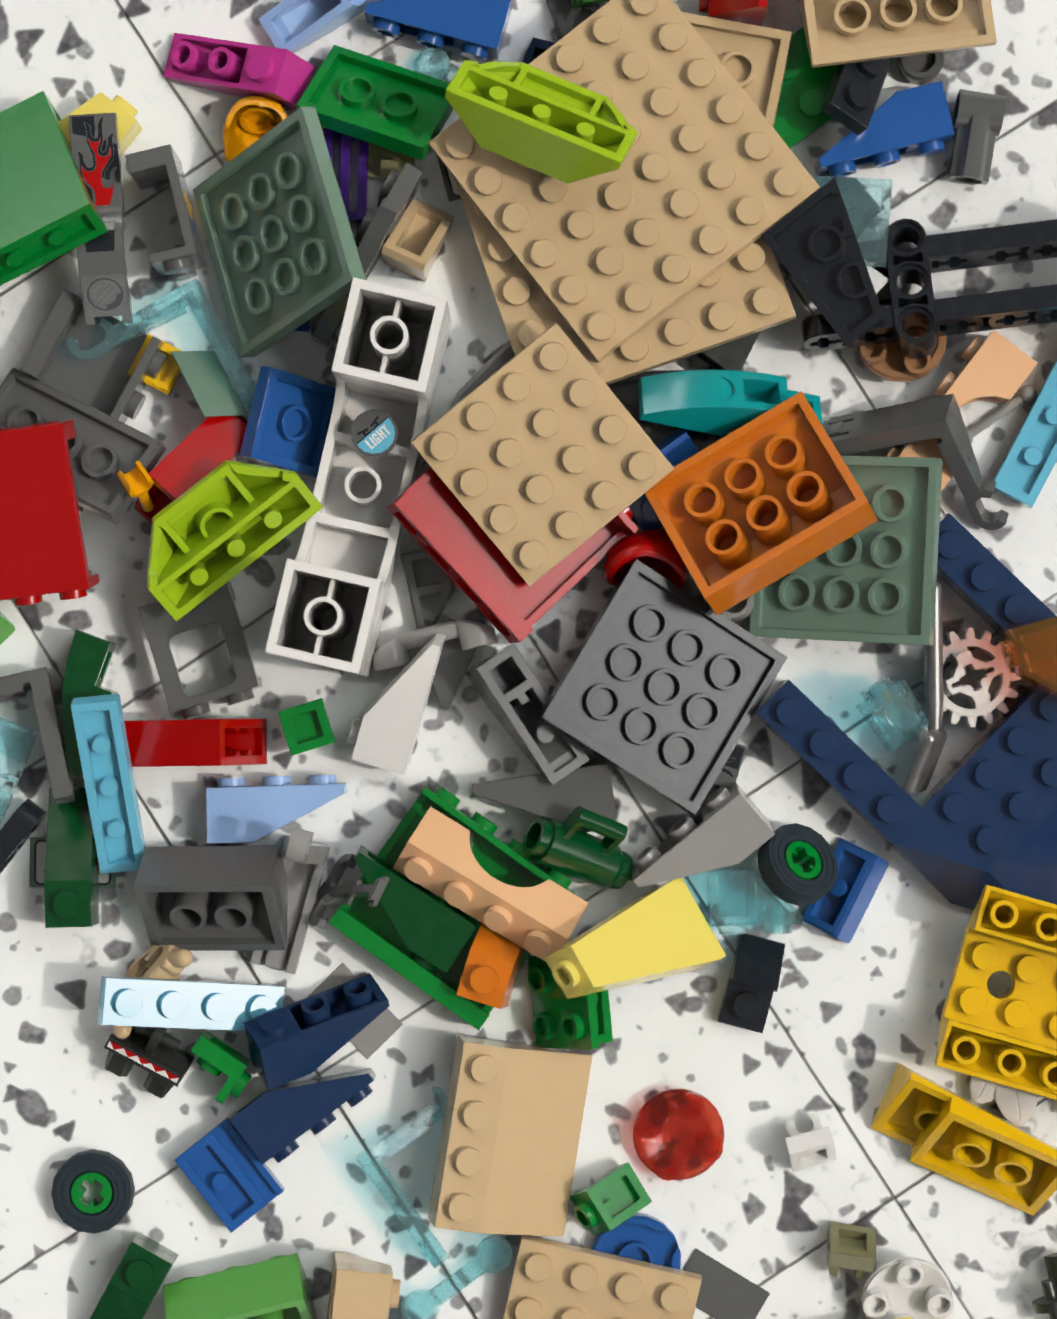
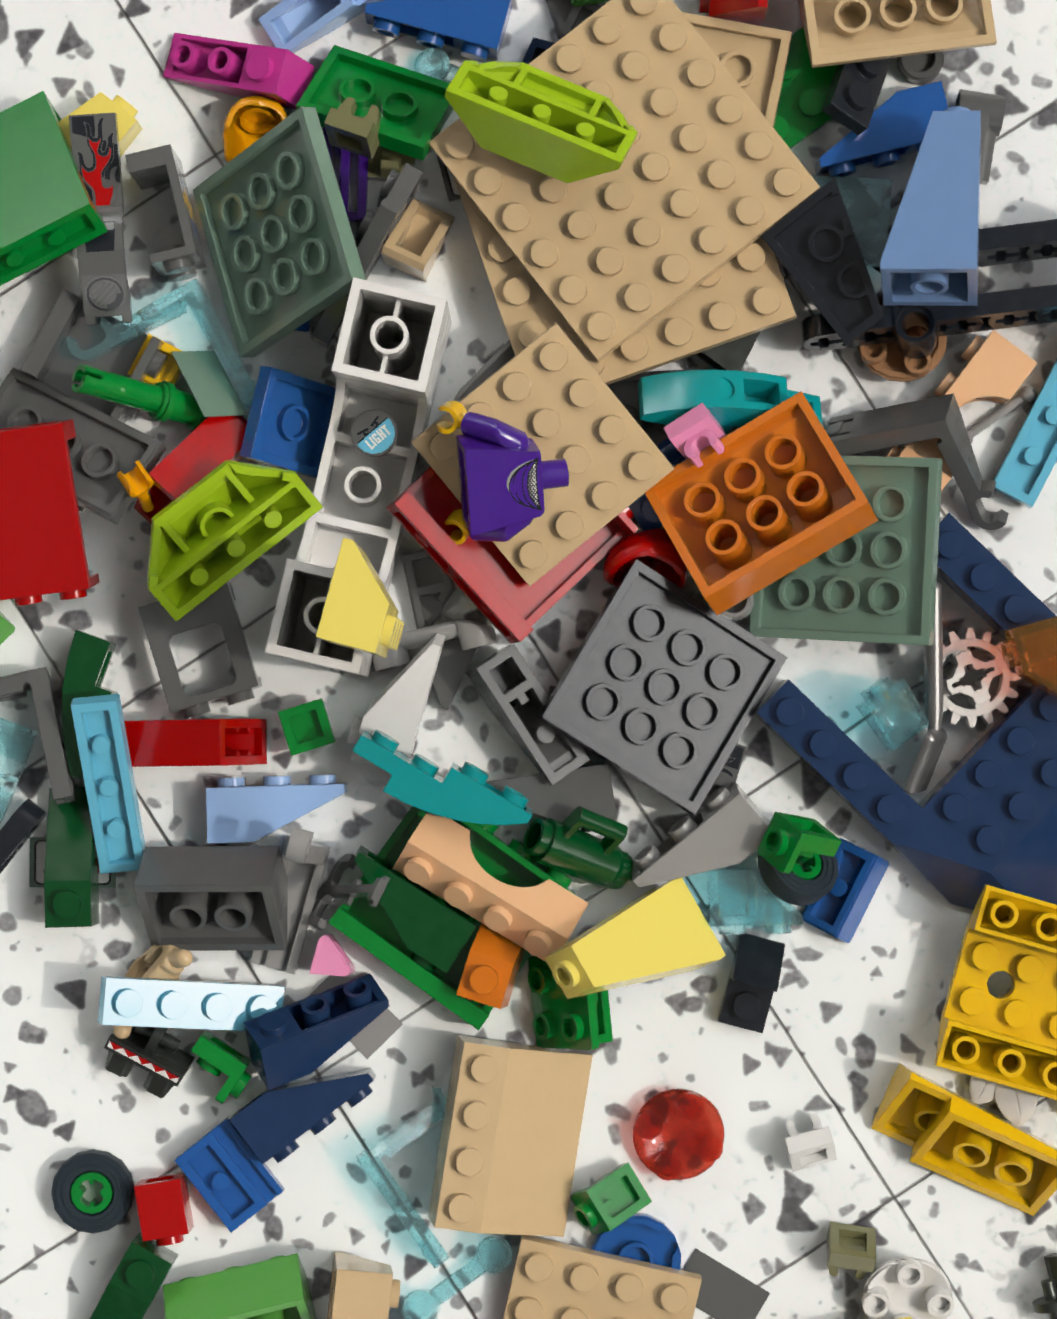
none -> green pin [71,363,208,431]
none -> red brick [134,1172,194,1246]
none -> bright pink slope [309,934,356,977]
none -> light yellow slope [316,537,404,658]
none -> olive tile [324,97,381,159]
none -> teal slope [352,729,533,825]
none -> dark purple torso [436,401,569,545]
none -> bright pink tile [664,402,726,468]
none -> green bracket [757,811,842,874]
none -> medium blue slope [880,106,981,306]

